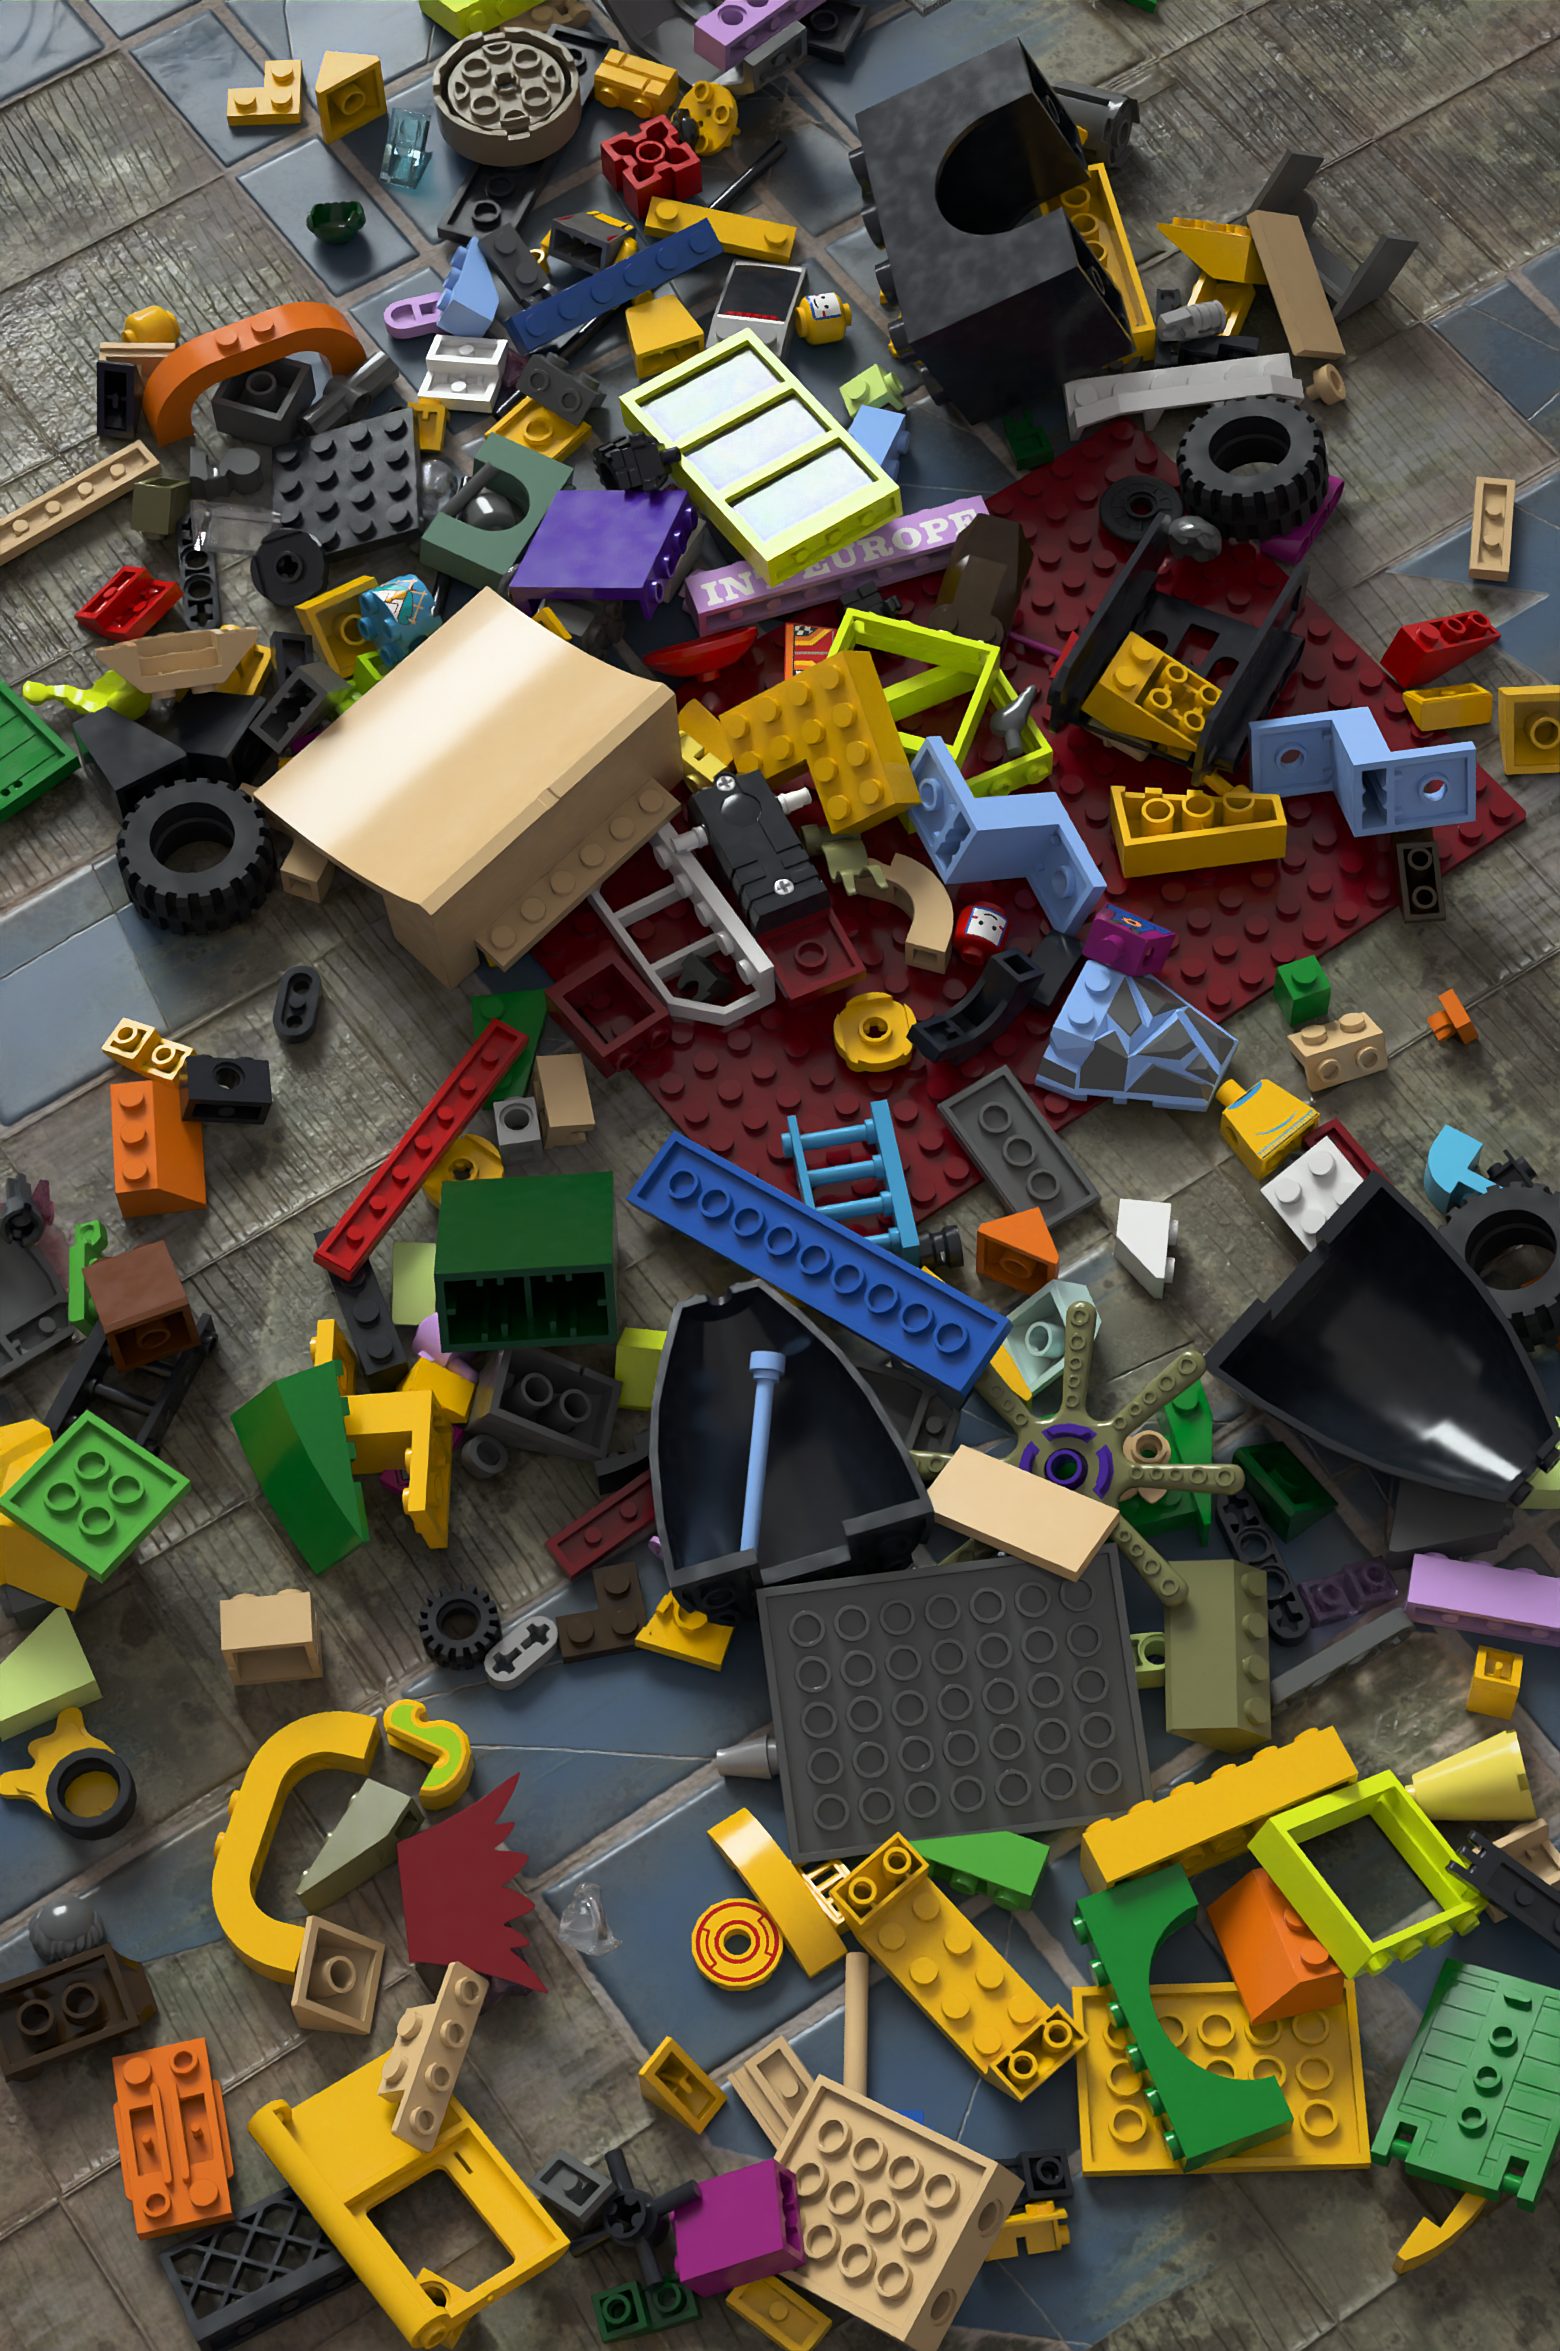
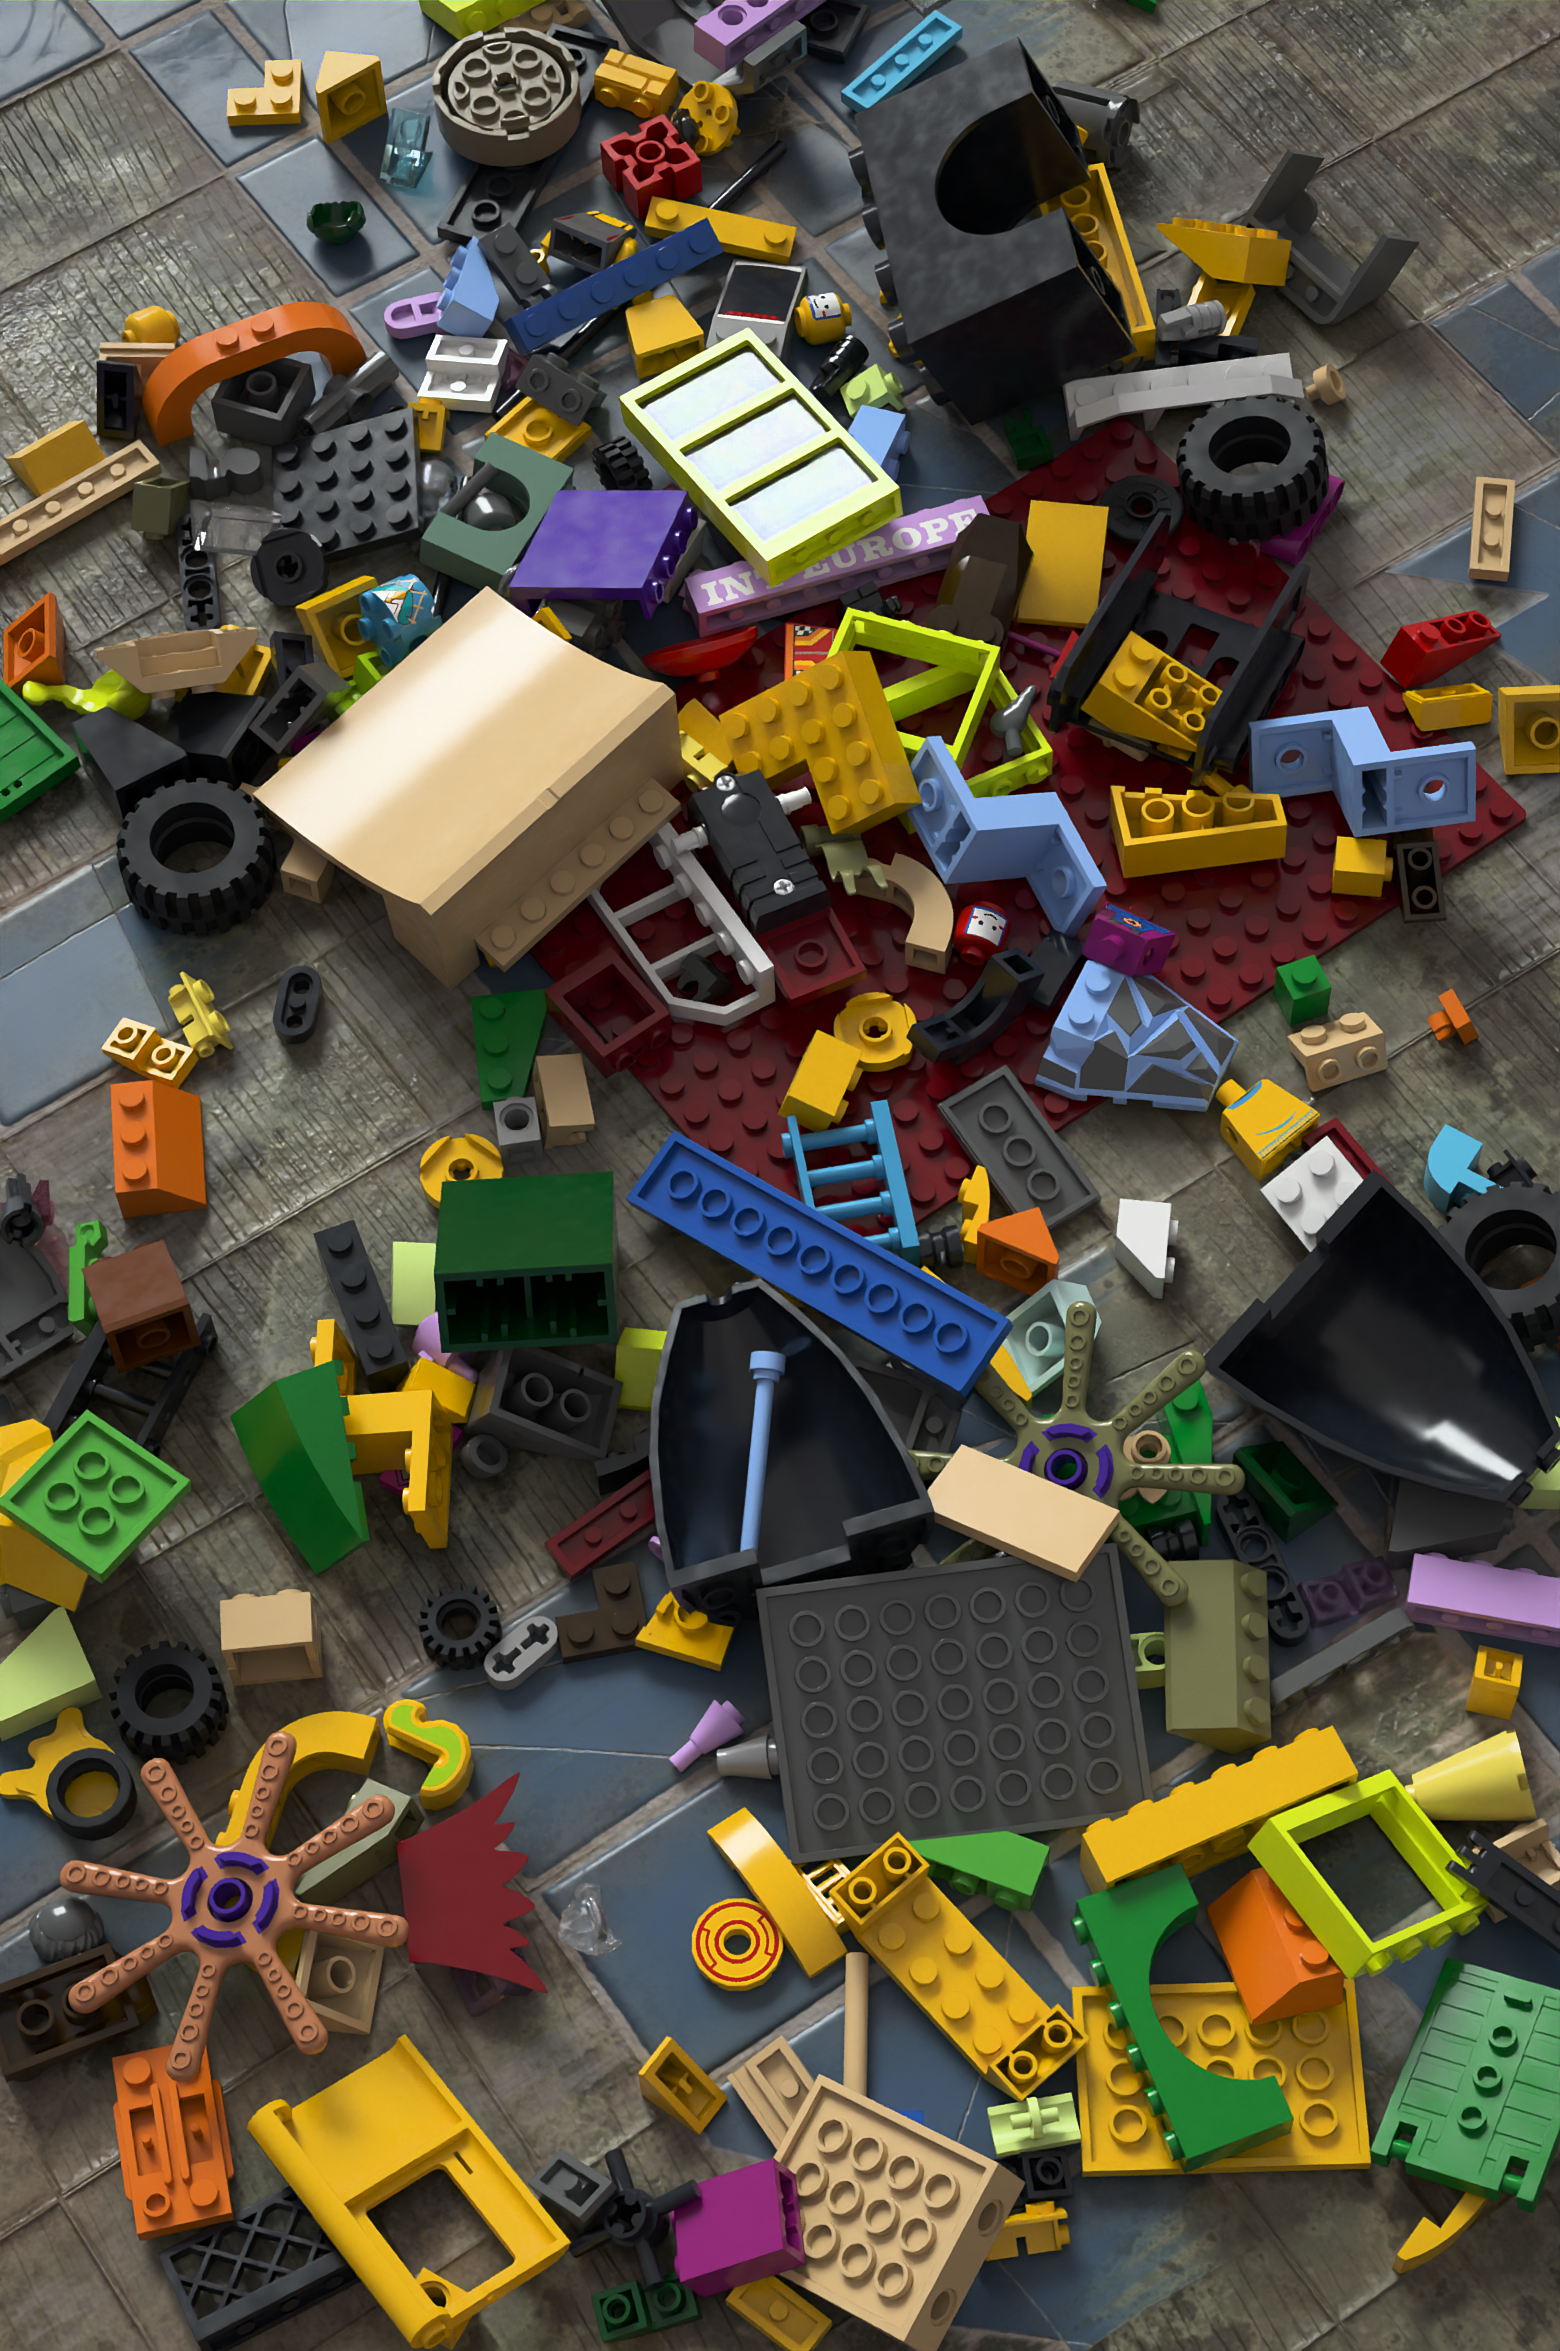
red slope [74,566,184,643] -> none
black brick [178,1054,272,1125] -> none
red tile [313,1018,529,1282] -> none
tan bracket [377,1961,489,2153] -> none
black piece [610,431,682,494] -> none
dark grey hair [1167,516,1222,562] -> none
tan tile [1246,210,1346,360] -> none
none -> orange slope [3,592,65,696]
none -> yellow slope [6,420,106,498]
none -> nougat animal [59,1731,409,2082]
none -> black tyre [108,1640,229,1765]
none -> light yellow hinge [168,971,234,1058]
none -> lavender cone [669,1699,745,1773]
none -> yellow brick [778,1030,863,1132]
none -> black hinge [809,335,869,399]
none -> medium azure plate [841,10,963,113]
none -> yellow slope [957,1165,990,1265]
none -> yellowish green hips [987,2092,1081,2158]
none -> yellow slope [1017,500,1109,628]
none -> black wheel [1144,1519,1199,1562]
none -> yellow brick [1332,836,1393,897]

